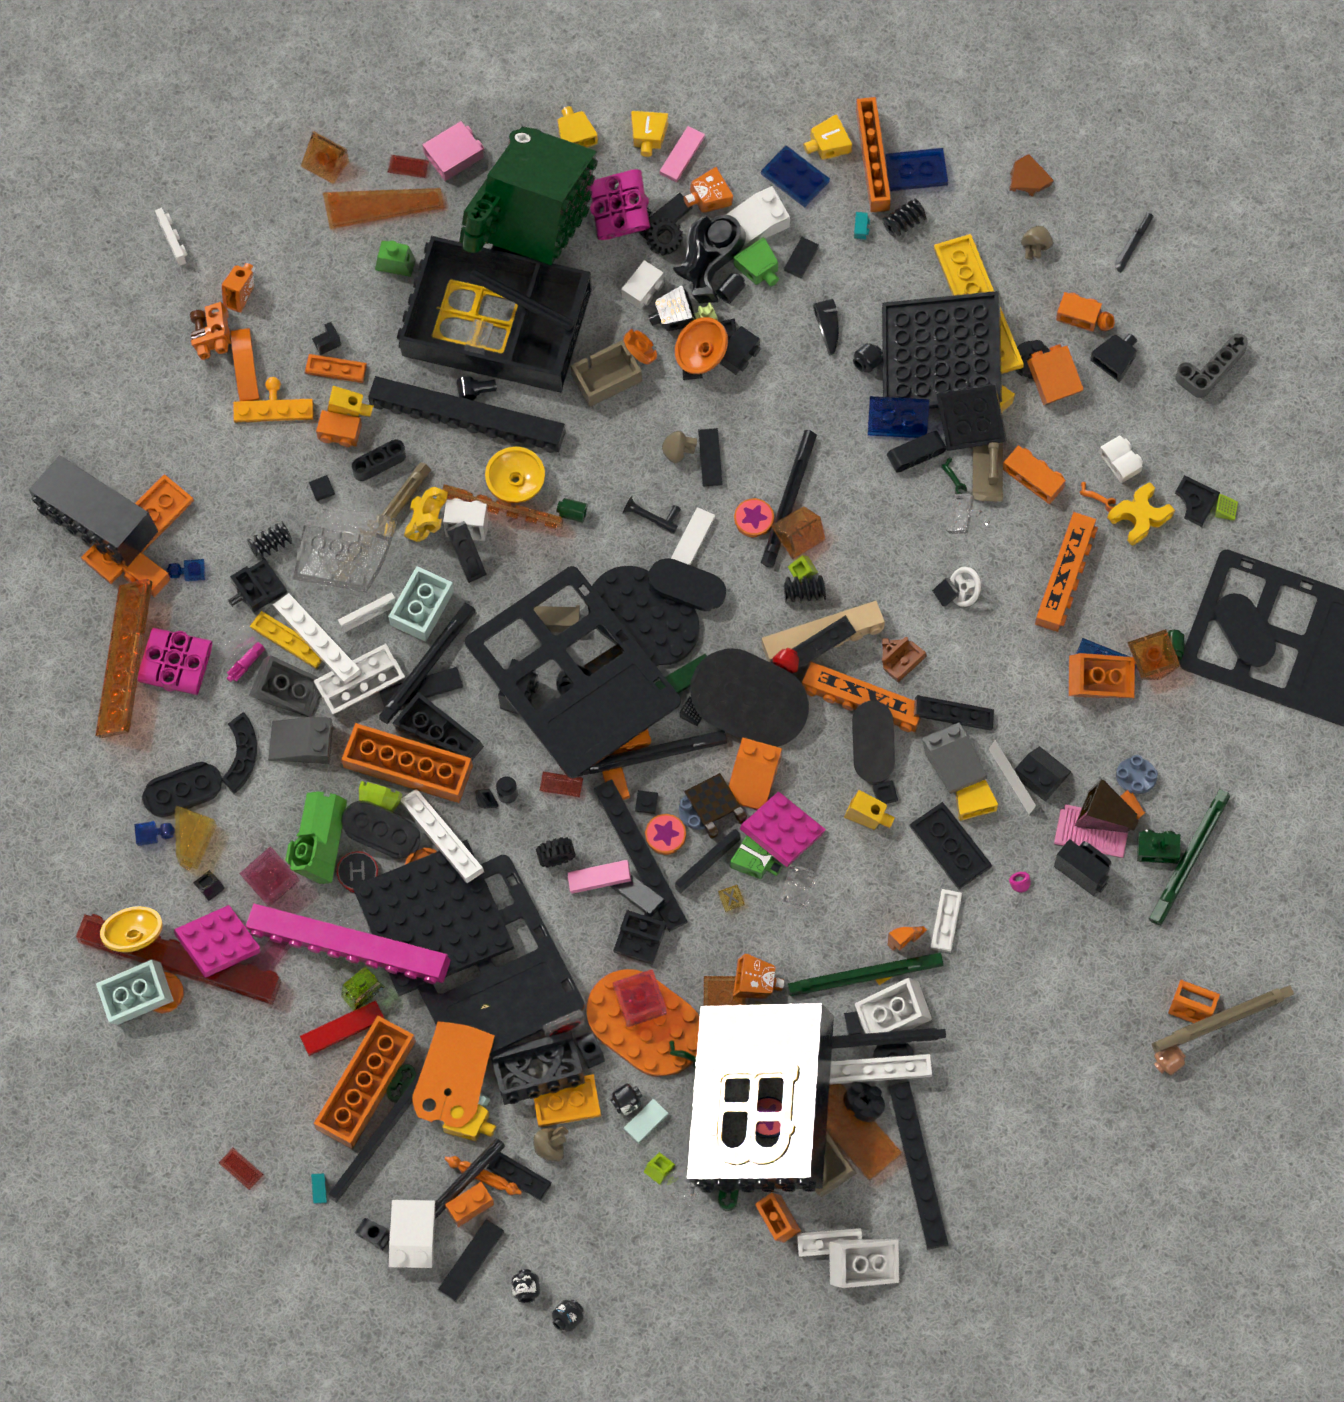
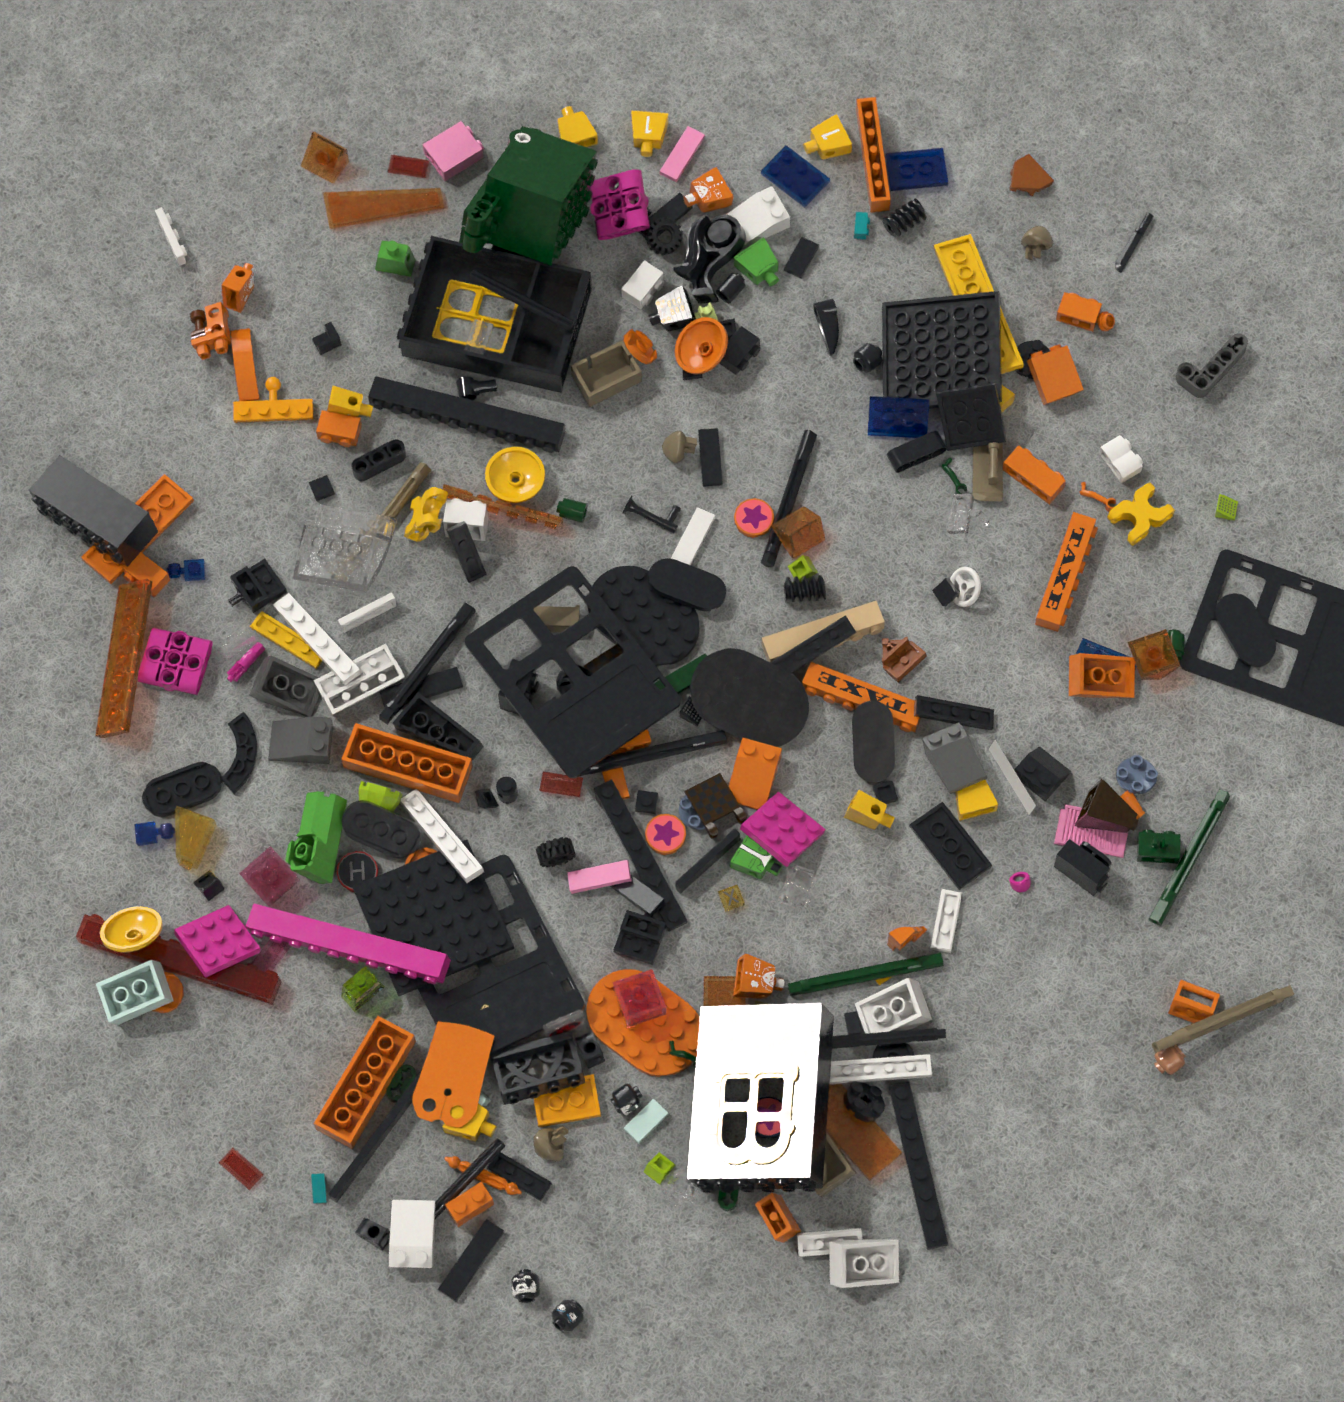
black piece [247,521,292,560] -> none
red tile [300,1000,385,1056] -> none
orange tile [305,354,367,383] -> none
light aqua brick [388,566,454,642] -> none
red cone [772,648,799,673] -> none
black torso [1090,334,1137,382] -> none
black tile [1175,475,1220,527] -> none

